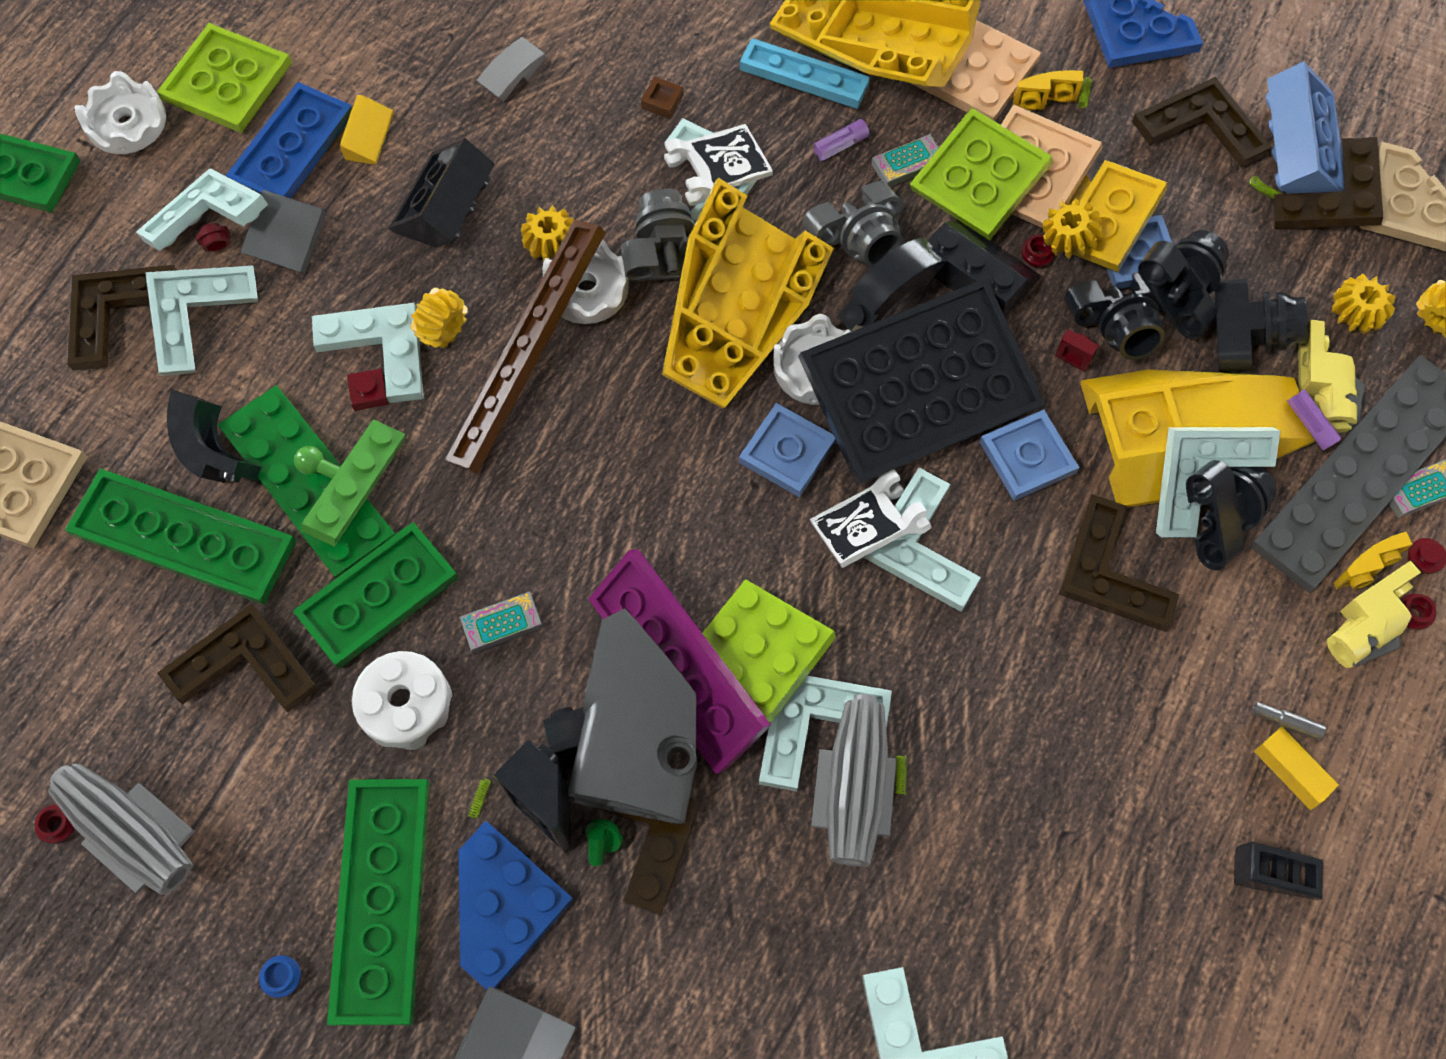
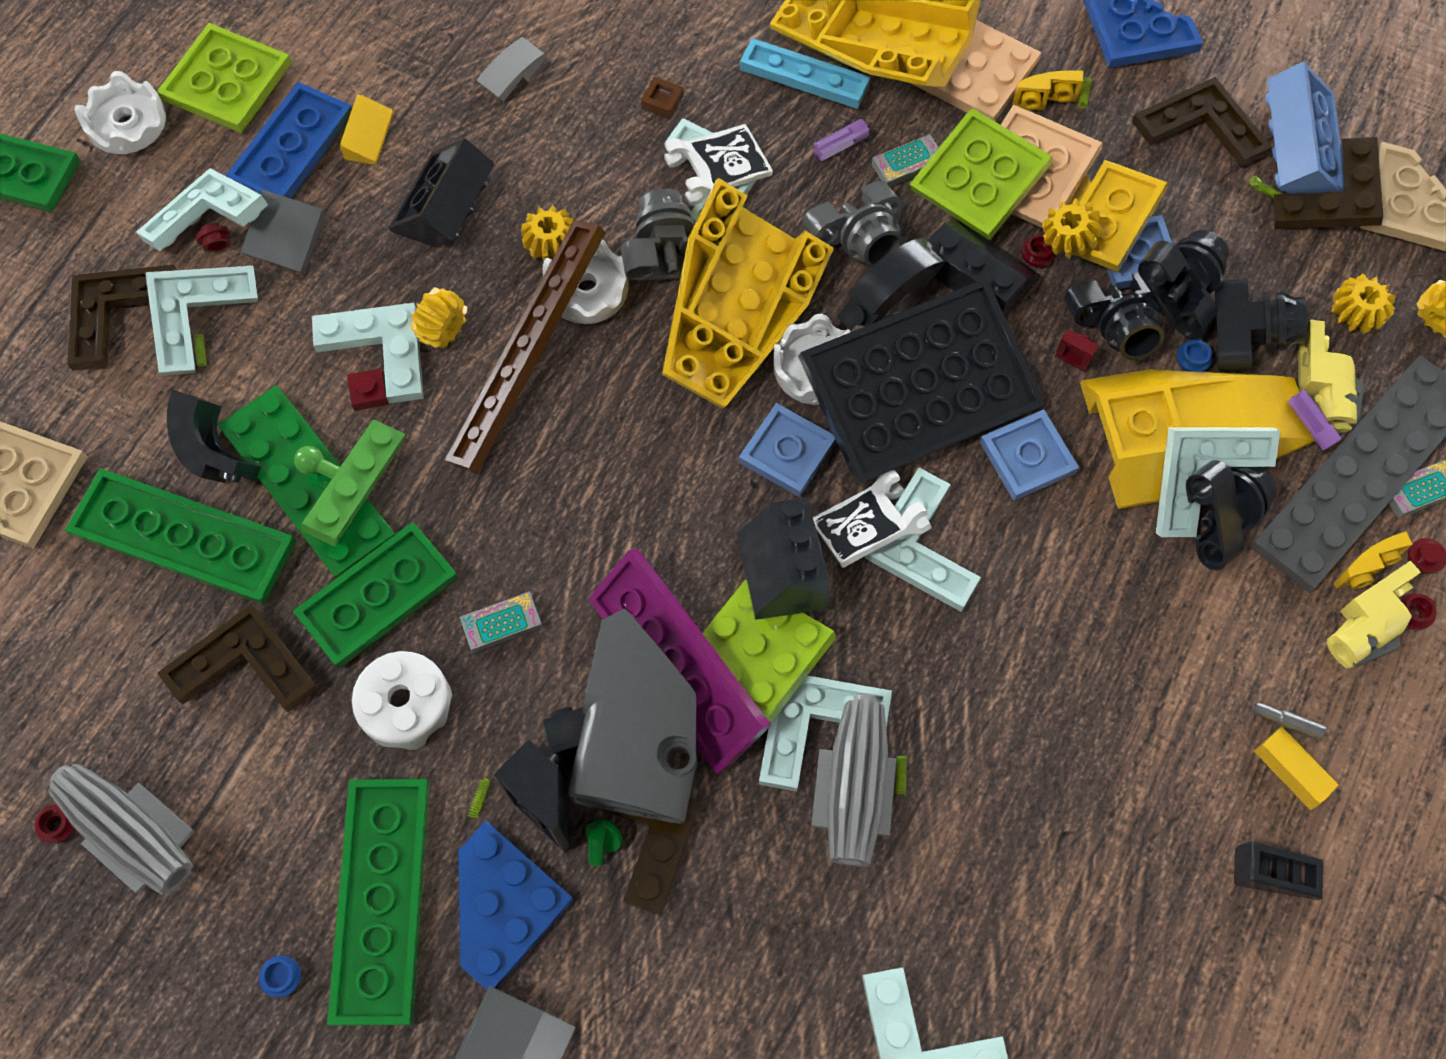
dark brown plate [1058,494,1179,632] -> none
none -> lime leg [194,334,207,366]
none -> black slope [737,497,830,620]
none -> blue plate [1176,340,1213,372]

